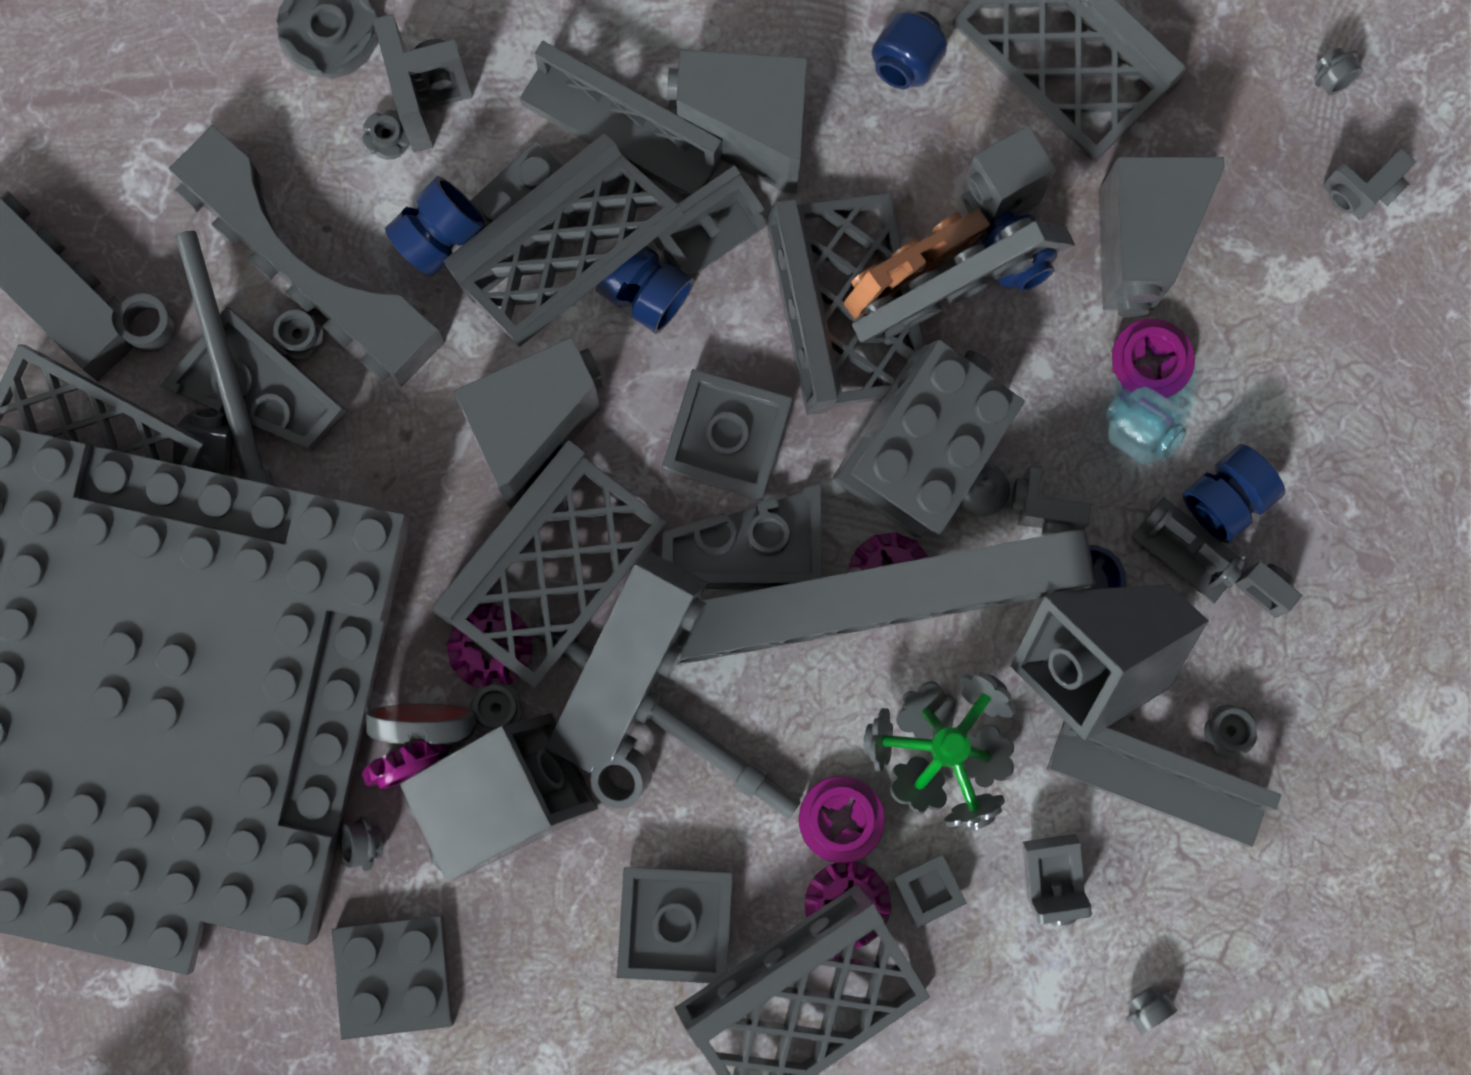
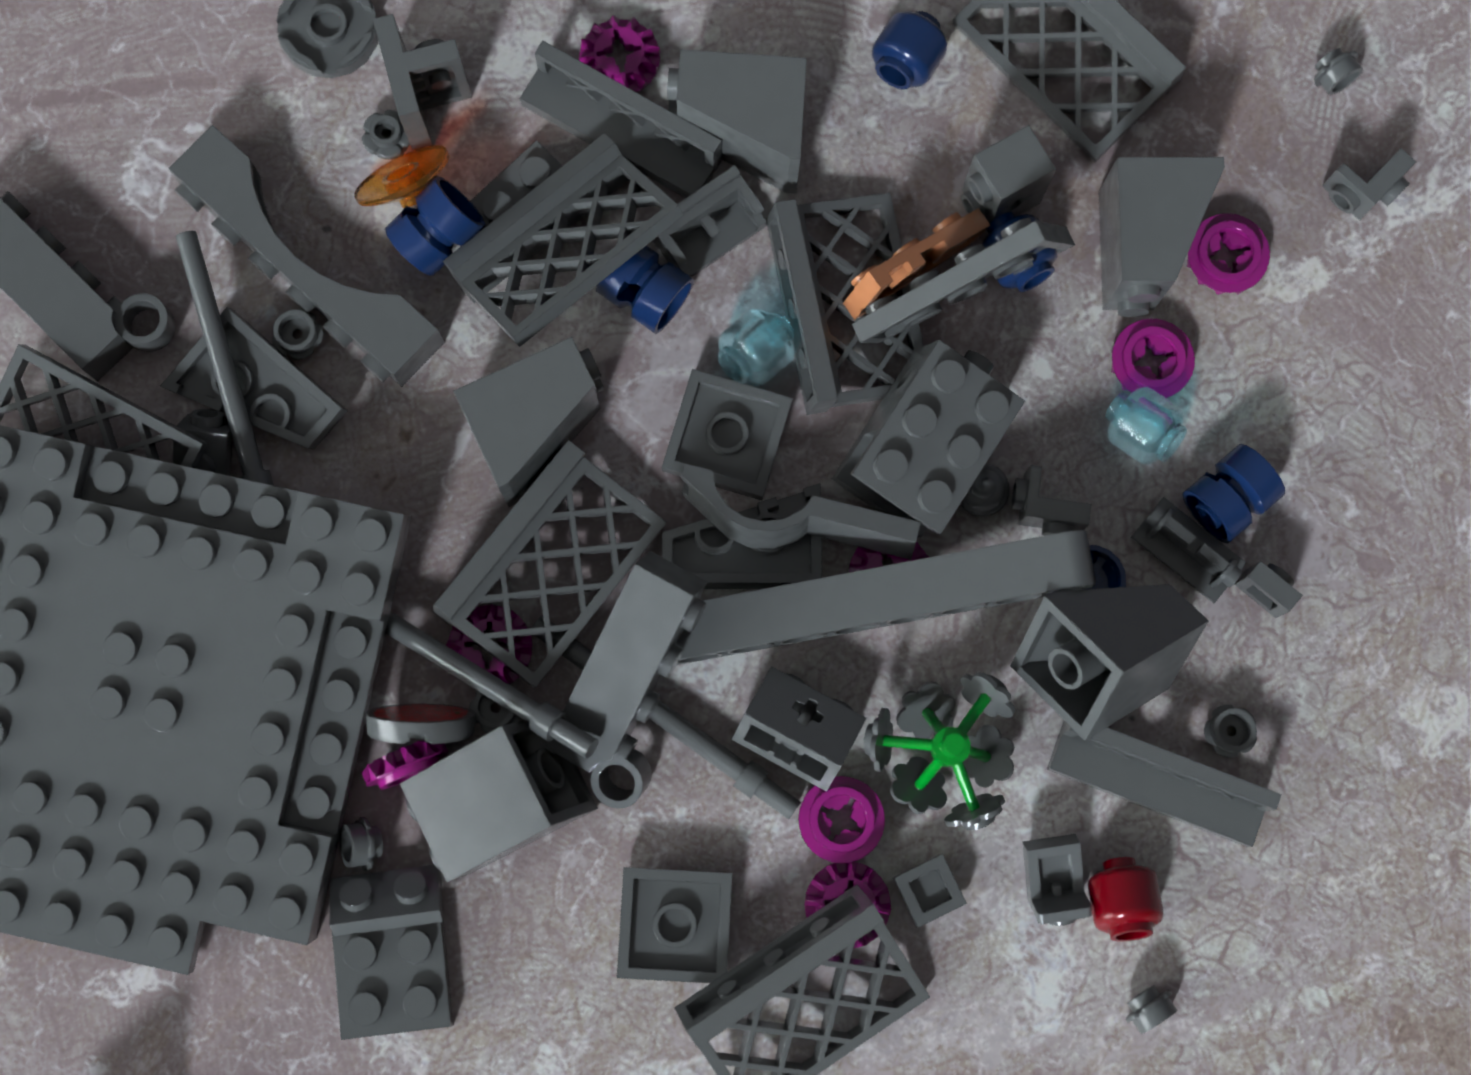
none -> dark grey plate [329,865,443,936]
none -> clear orange dish [354,145,450,208]
none -> dark grey bar [386,611,599,759]
none -> magenta gear [579,15,660,92]
none -> dark grey piece [681,464,921,560]
none -> clear light blue head [717,308,795,386]
none -> dark grey brick [732,666,867,792]
none -> dark red head [1088,857,1164,942]
none -> magenta gear [1187,213,1270,295]

